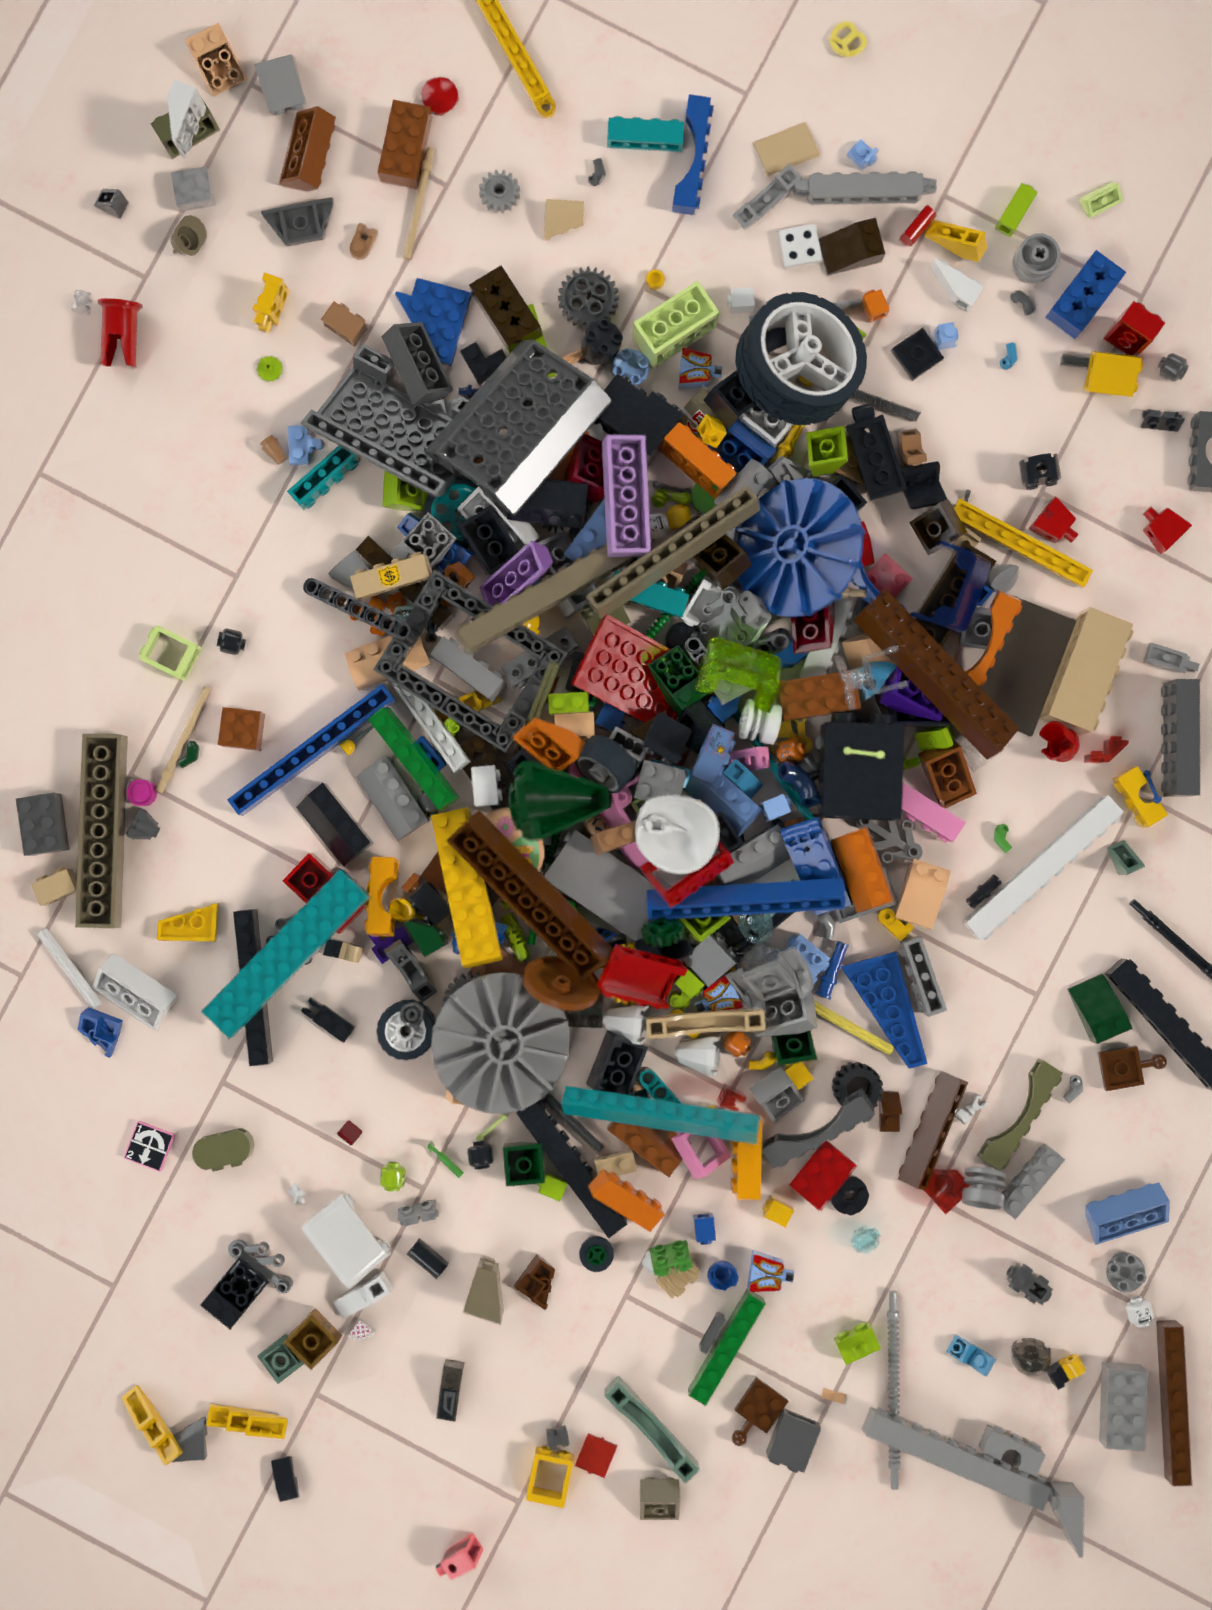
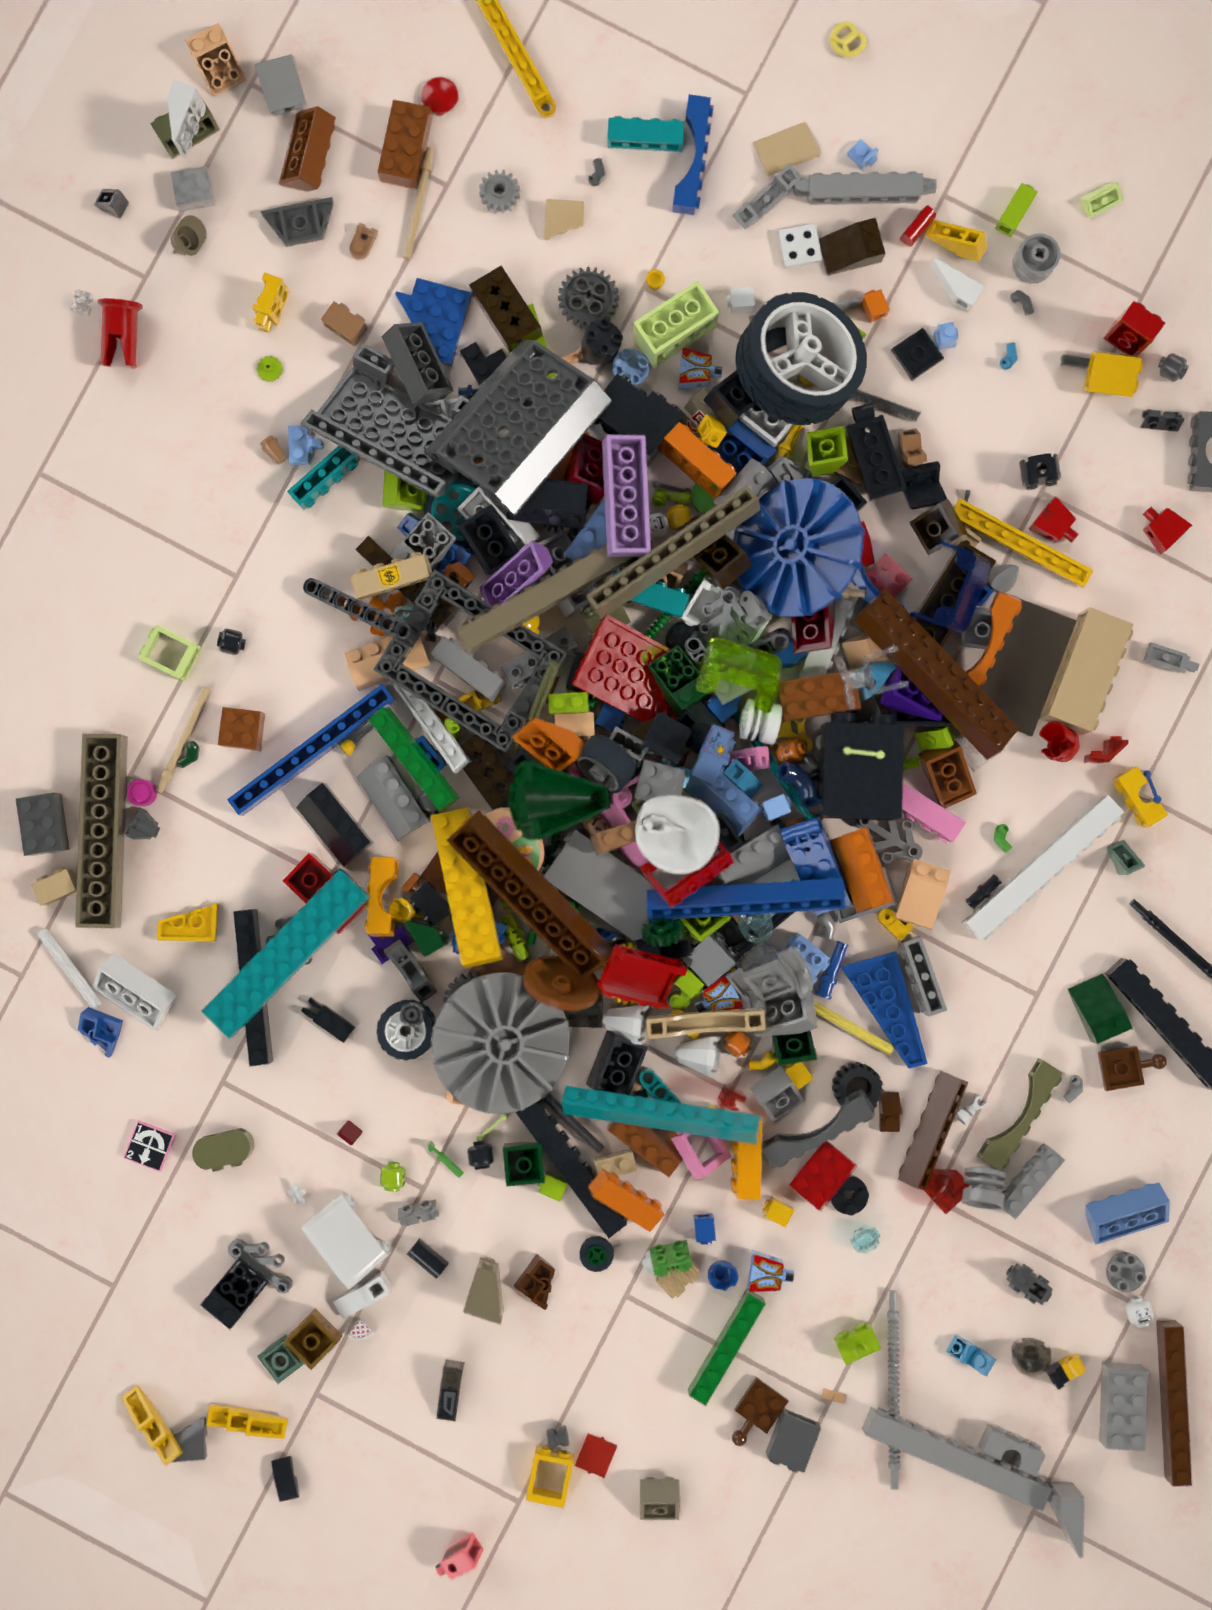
leg [323,938,363,963] -> none
light grey slope [328,550,369,588] -> none
white brick [471,765,502,807] -> none
sand green arch [605,1376,700,1484] -> none
dark grey tile [699,1312,725,1354] -> none
blue brick [1045,250,1127,339] -> none
dark grey brick [1161,679,1200,797] -> none

